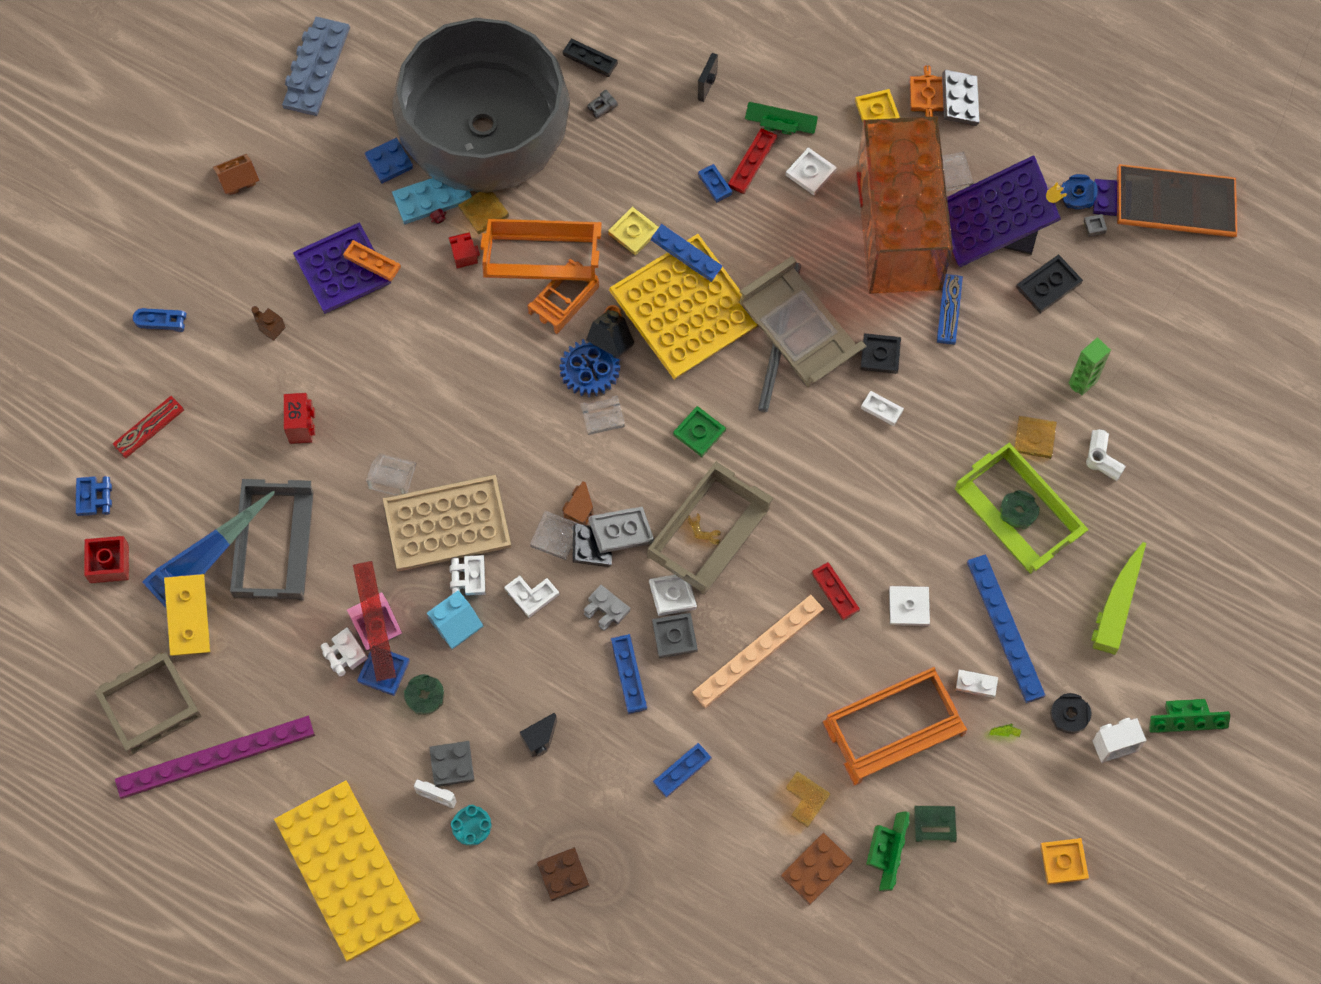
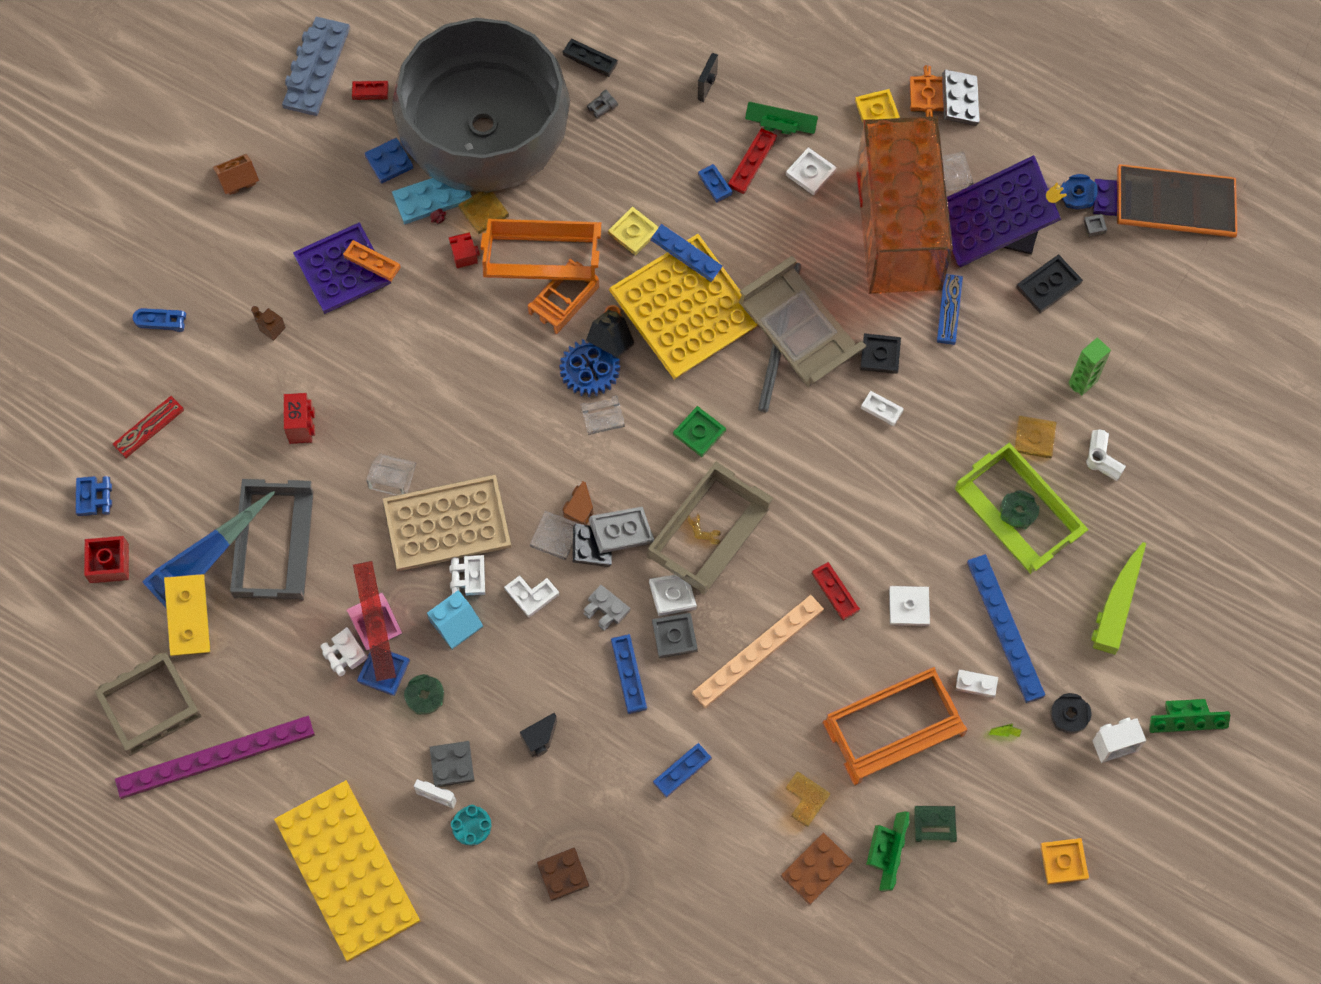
none -> red plate [352,81,389,100]

